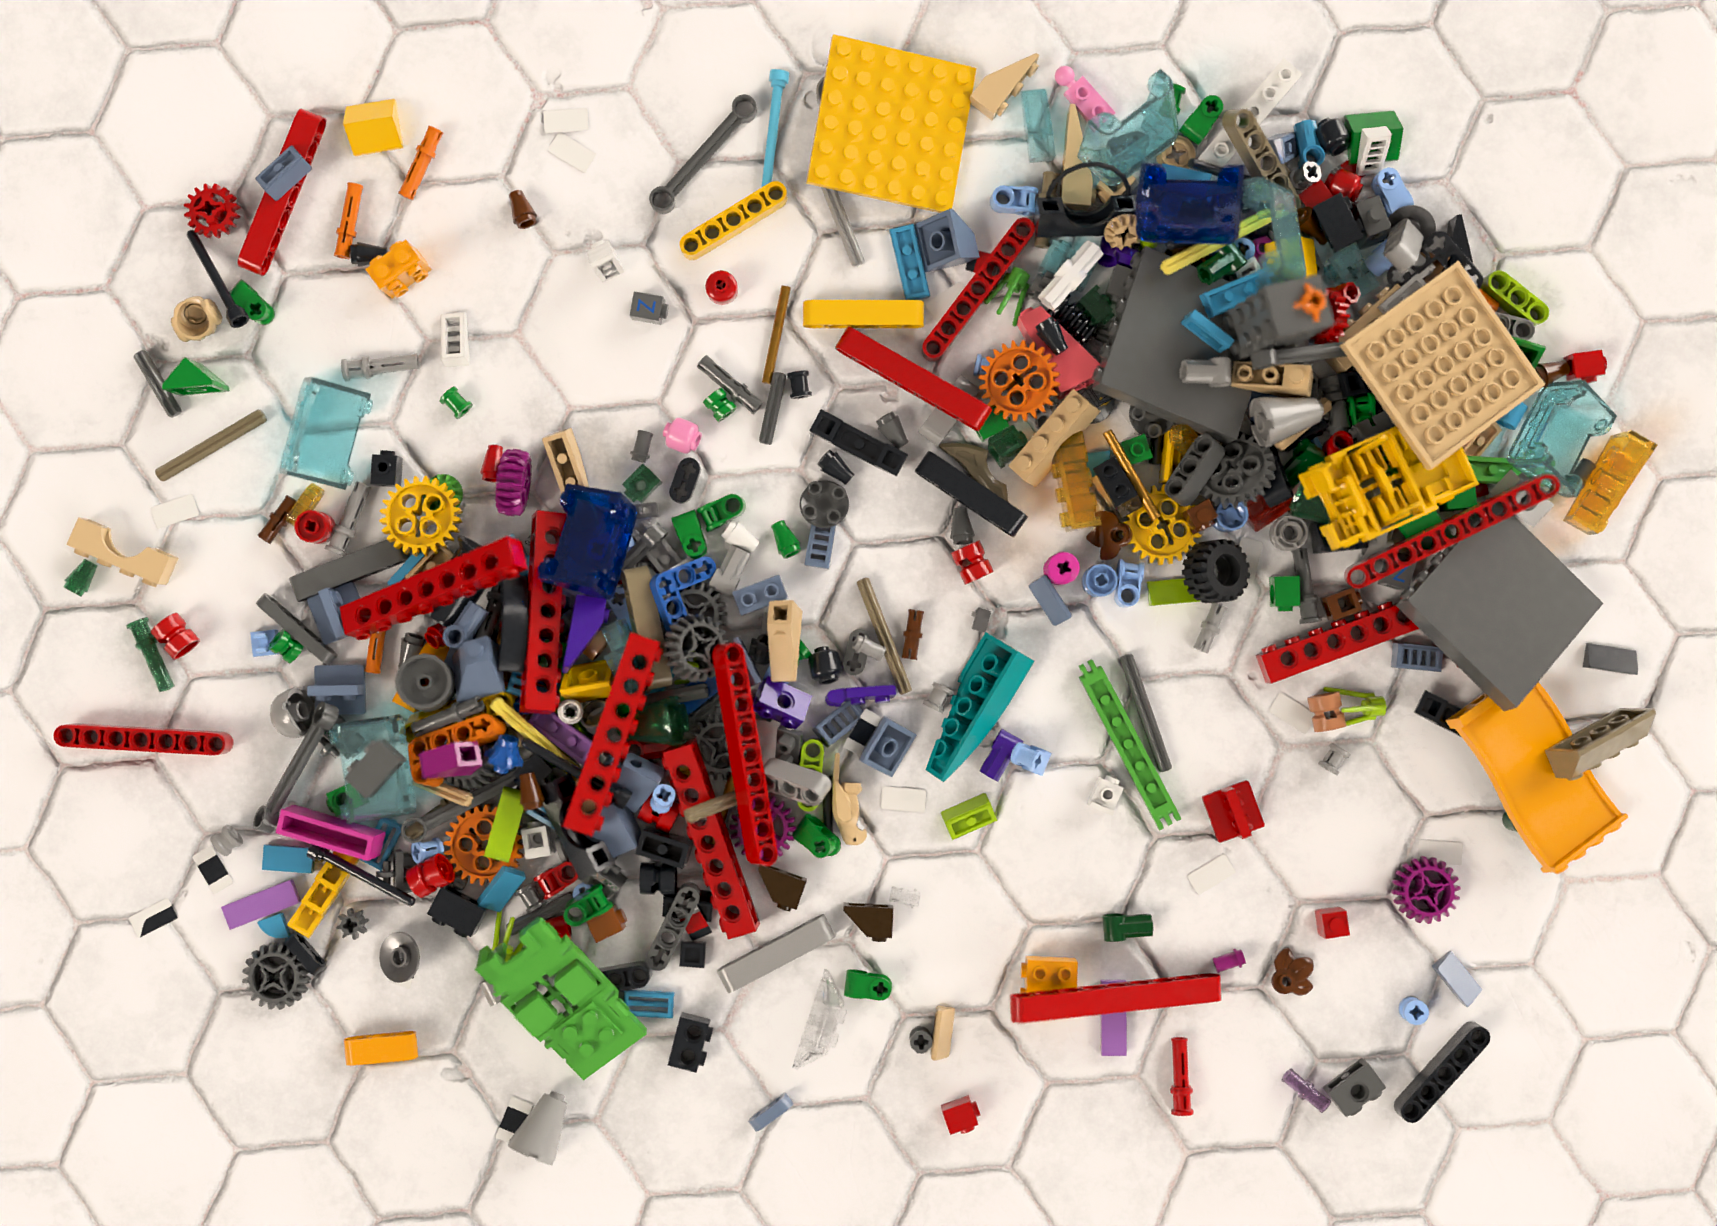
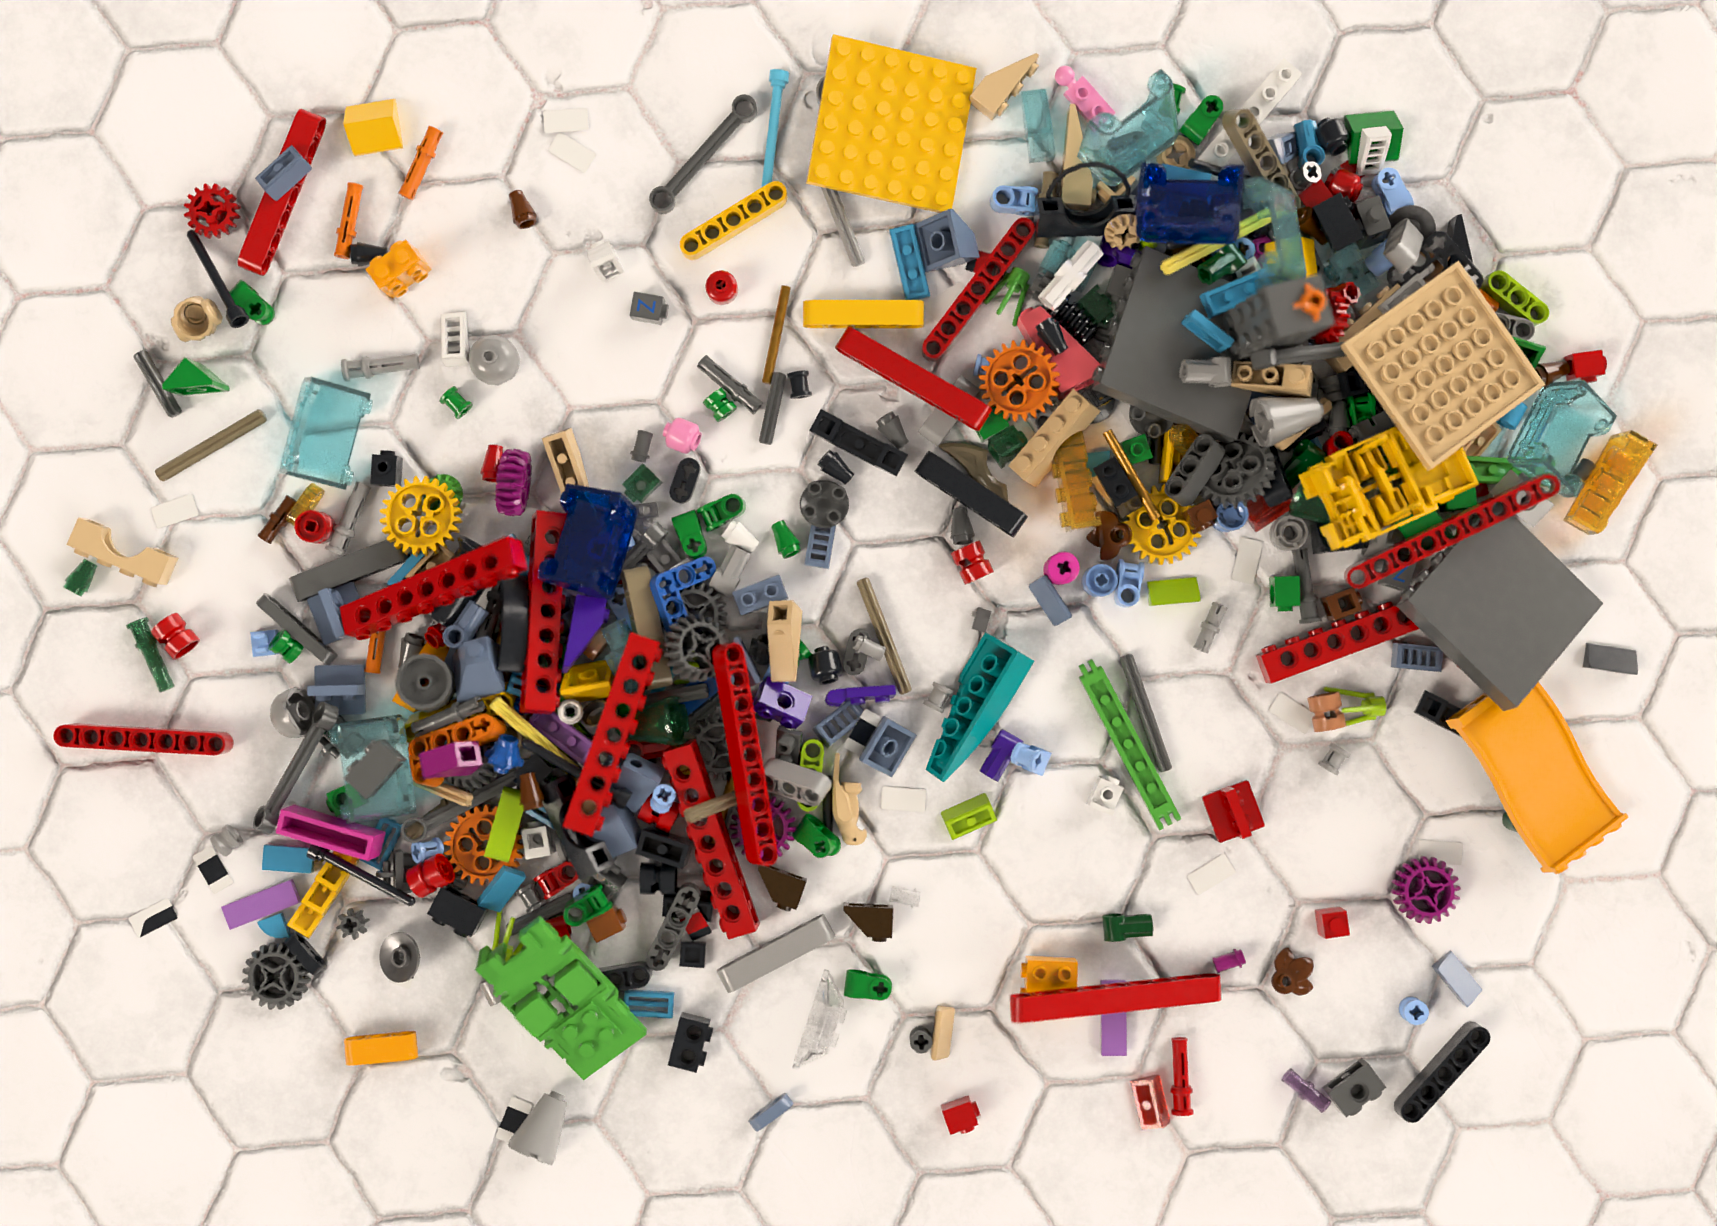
reddish brown pin [901,609,924,660] -> none
black tyre [1182,539,1250,603] -> none
dark tan slope [1545,708,1656,781] -> none
none -> light grey cylinder [469,335,520,386]
none -> clear red slope [1130,1075,1170,1130]

